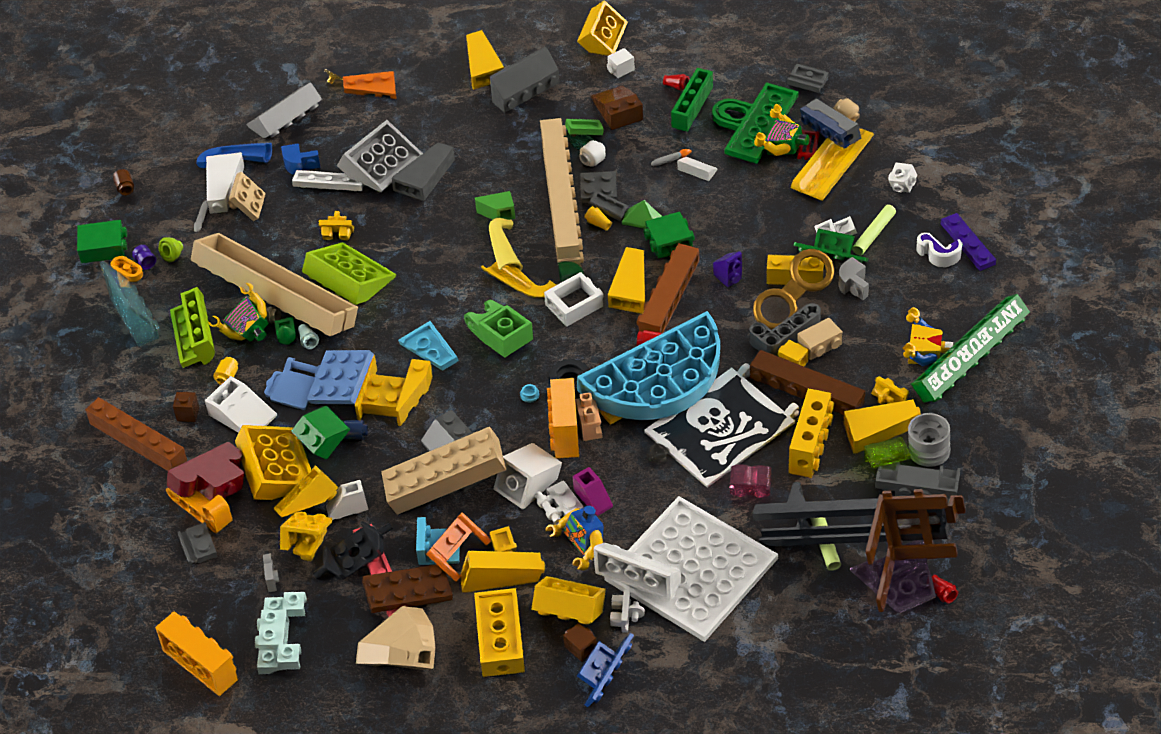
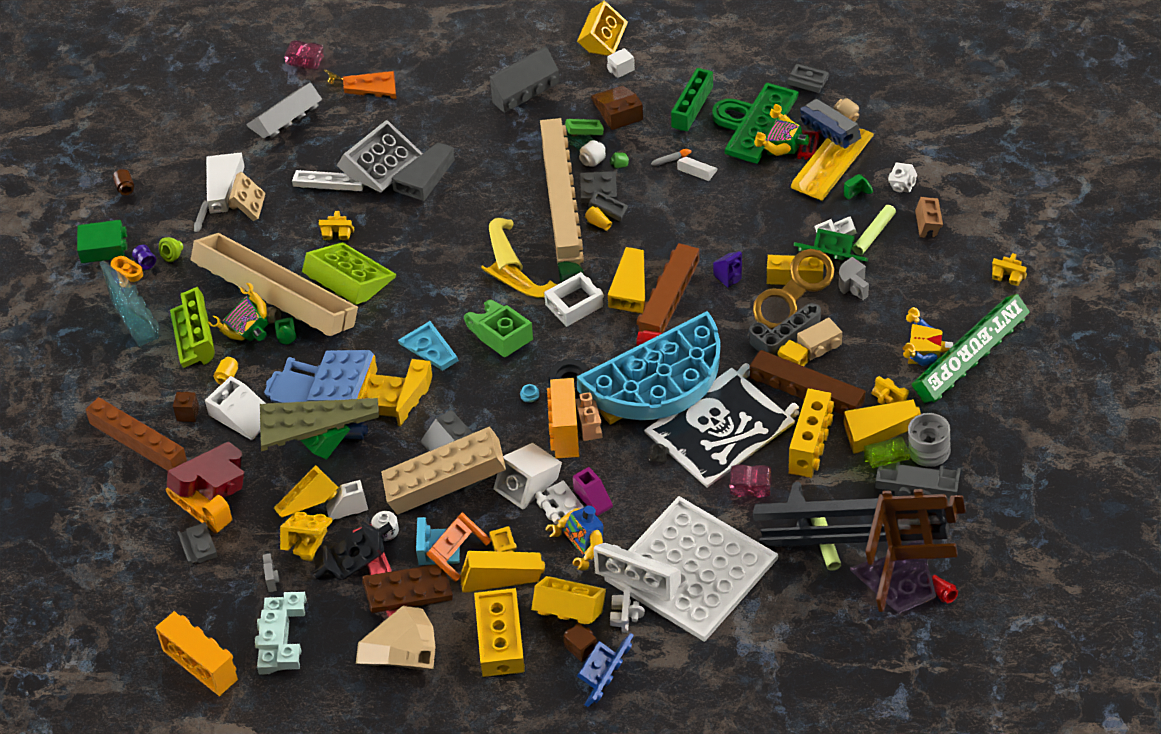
blue animal [196,143,272,168] -> none
yellow slope [235,425,311,500] -> none
blue brick [281,144,321,175] -> none
light aqua cone [298,324,319,349] -> none
yellow slope [466,30,504,90] -> none
bright green slope [475,191,515,220] -> none
bright green slope [622,200,662,229] -> none
green brick [643,212,695,259] -> none
red cone [663,74,690,91] -> none
white animal [916,233,962,267] -> none
dark purple plate [941,213,996,271] -> none
none -> olive wing [260,398,379,452]
none -> clear pink brick [285,40,324,69]
none -> white head [371,511,399,541]
none -> bright green piece [610,152,629,168]
none -> green plate [844,174,873,200]
none -> medium nougat hinge [915,197,943,238]
none -> yellow hips [992,253,1027,286]

